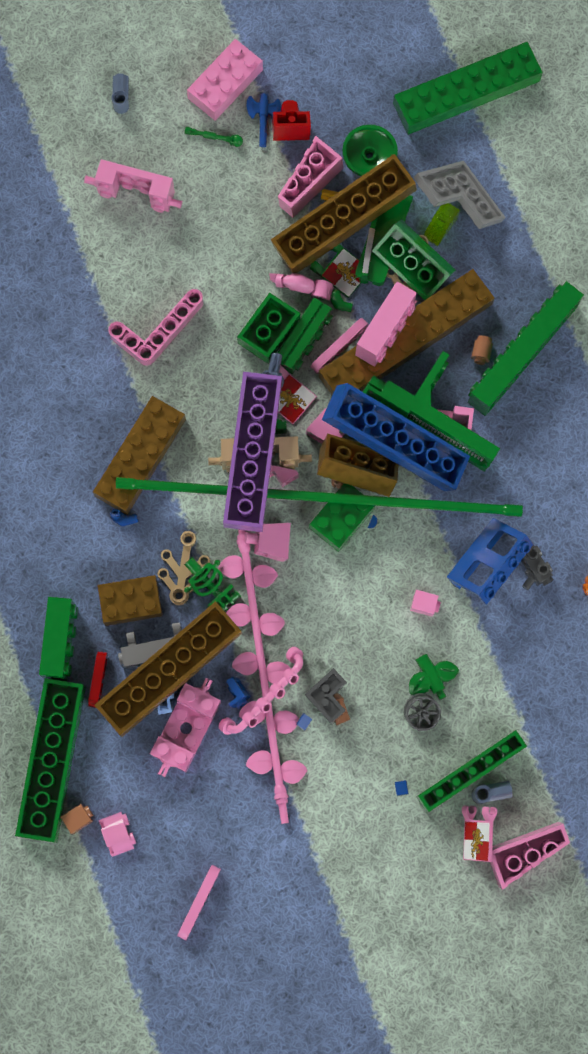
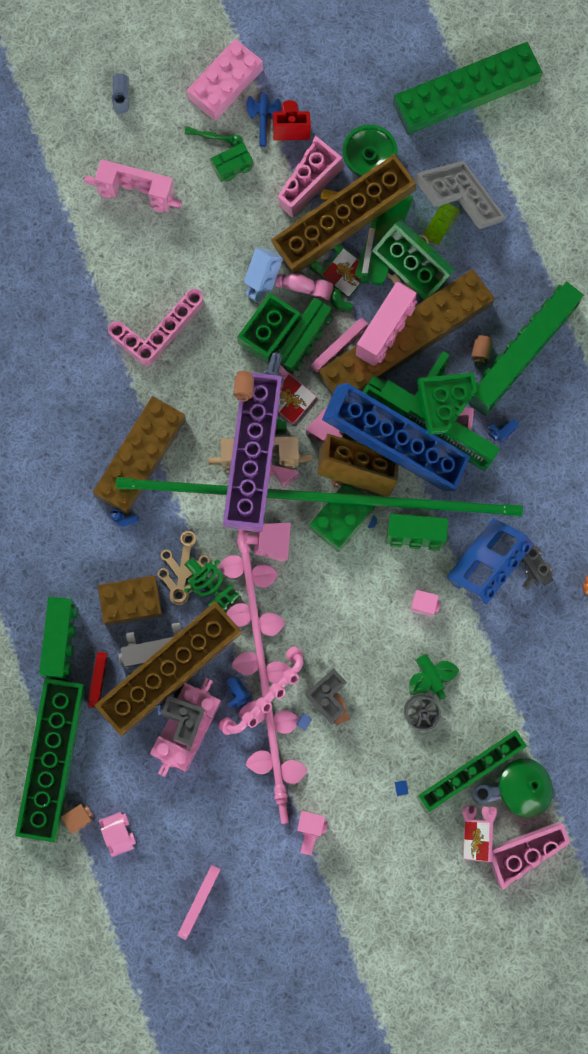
none -> dark grey panel [161,696,205,751]
none -> green brick [210,142,253,182]
none -> nougat brick [233,371,254,401]
none -> light blue brick [244,248,283,302]
none -> bright pink brick [297,811,328,856]
none -> green brick [386,514,448,551]
none -> green plate [417,372,477,435]
none -> blue bracket [488,419,519,443]
none -> green dish [499,758,553,818]

